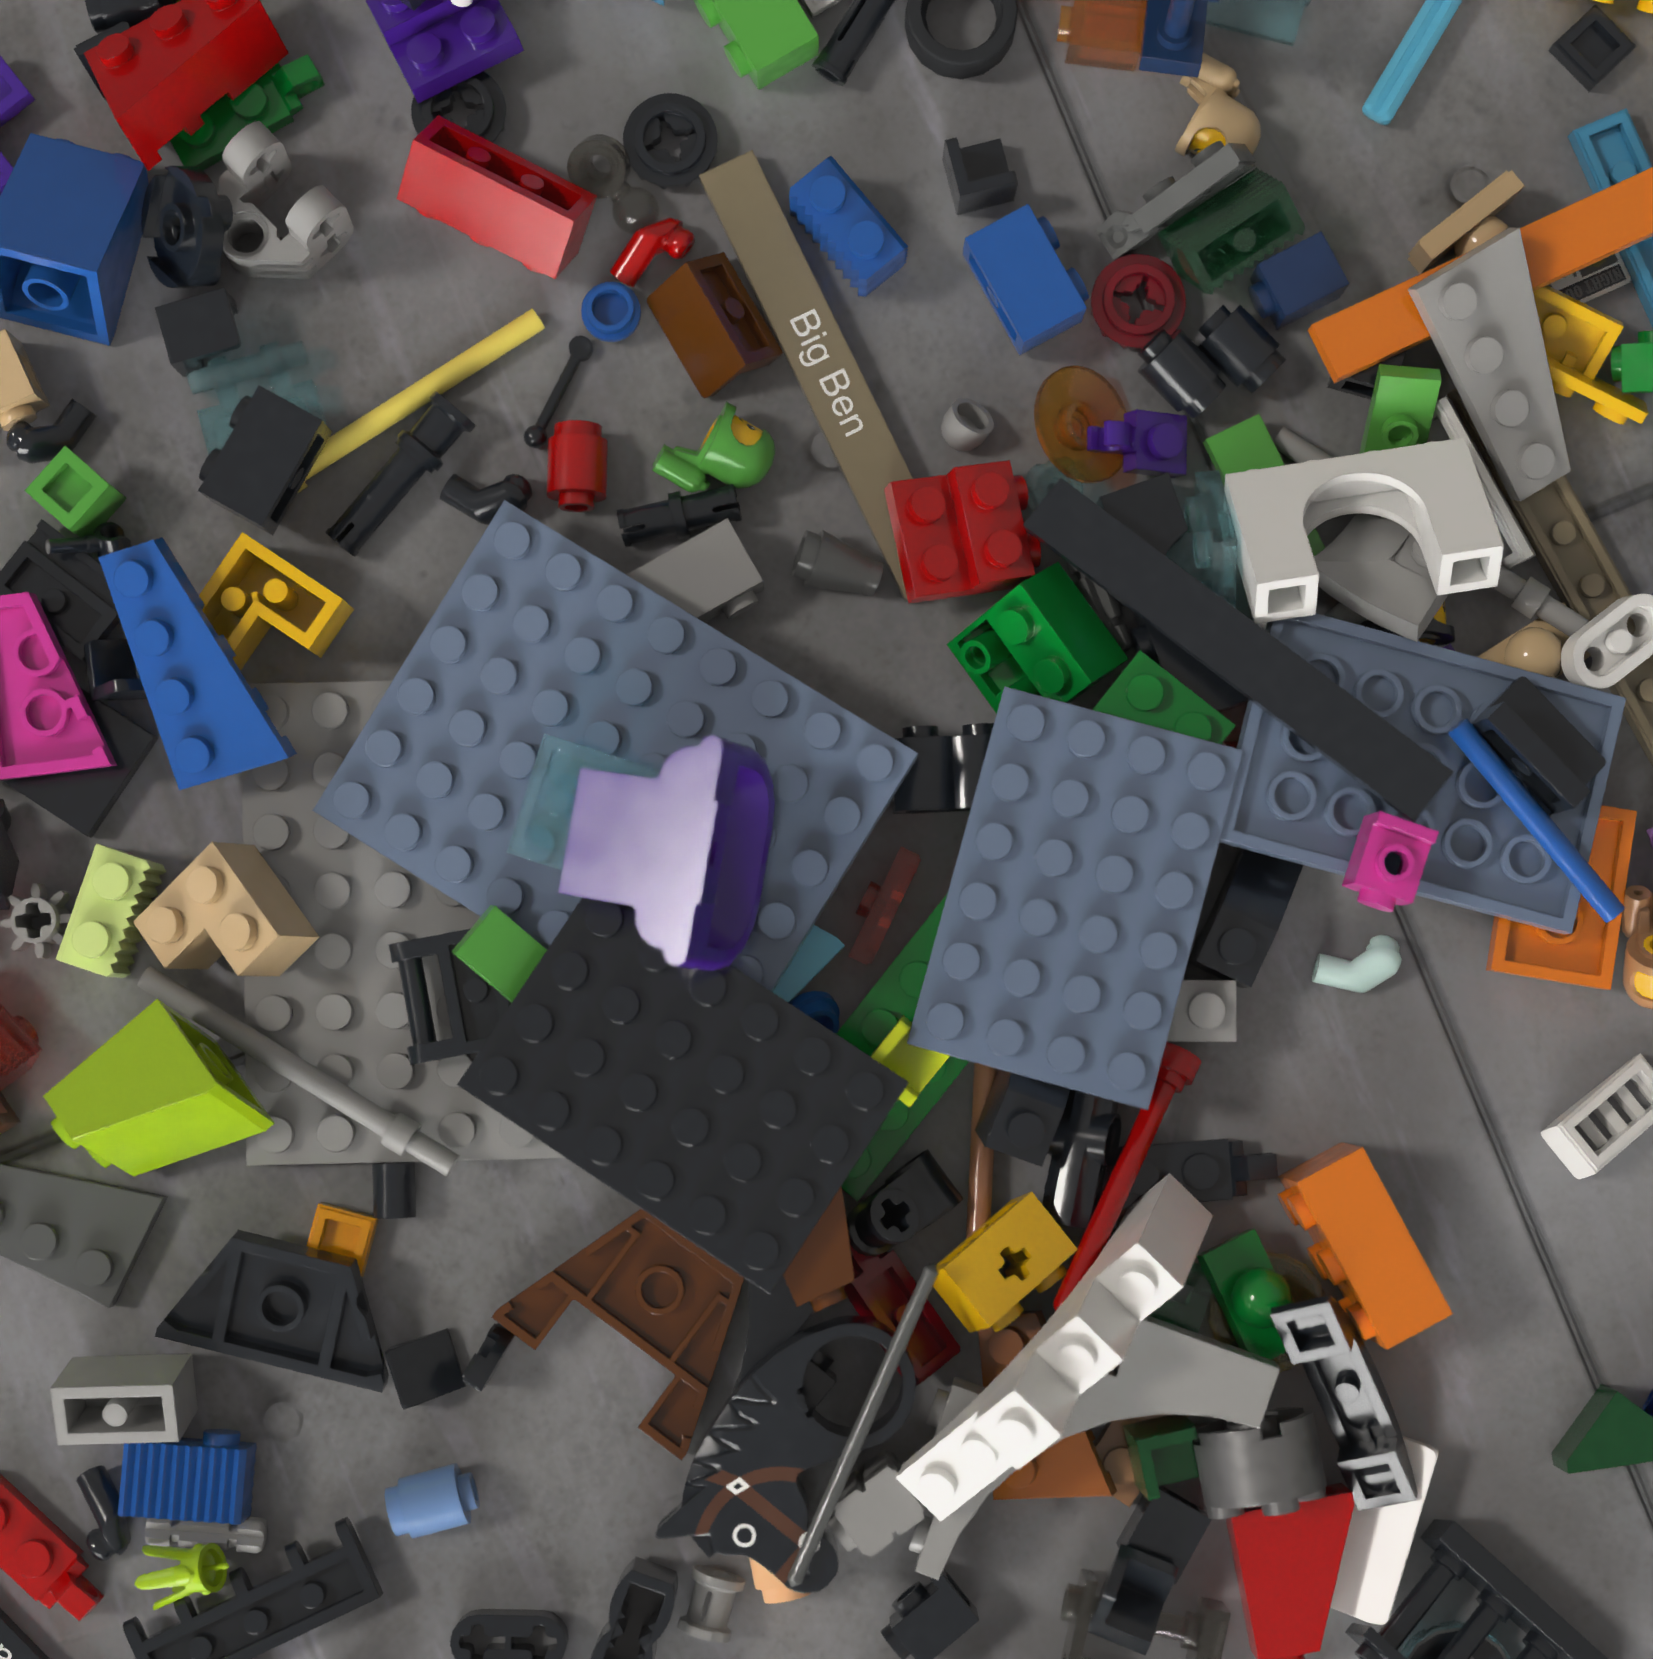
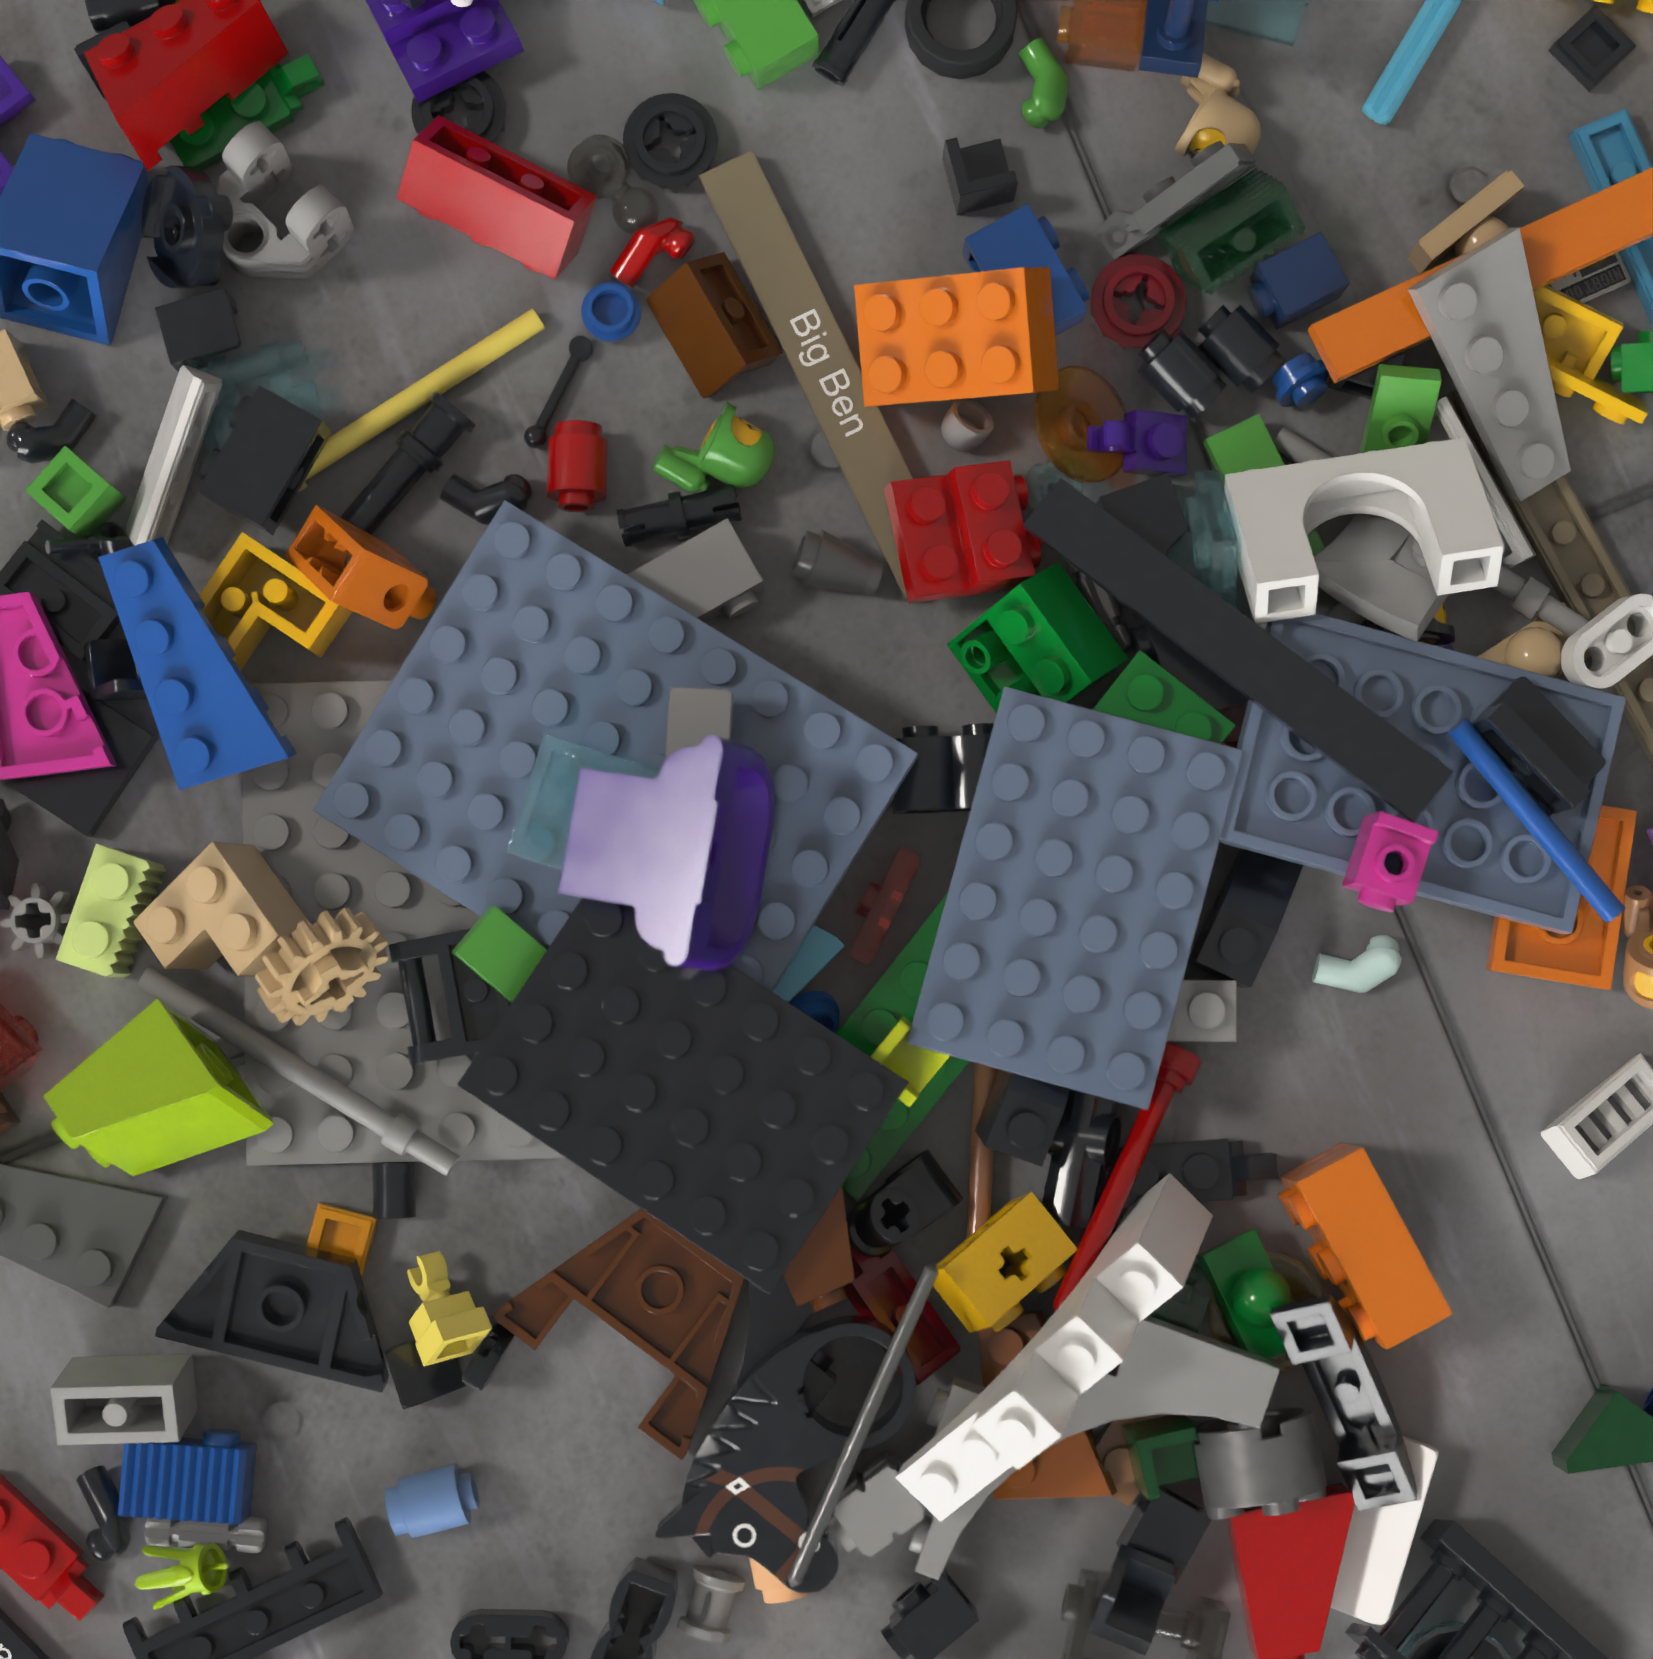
blue brick [789,156,908,297] -> none
none -> white slope [126,365,223,546]
none -> tan gear [255,908,389,1026]
none -> orange torso [285,505,437,630]
none -> light yellow piece [407,1251,492,1366]
none -> light grey panel [665,687,733,760]
none -> orange brick [854,267,1059,407]
none -> bright green arm [1018,37,1070,129]
none -> blue plate [1272,353,1329,408]

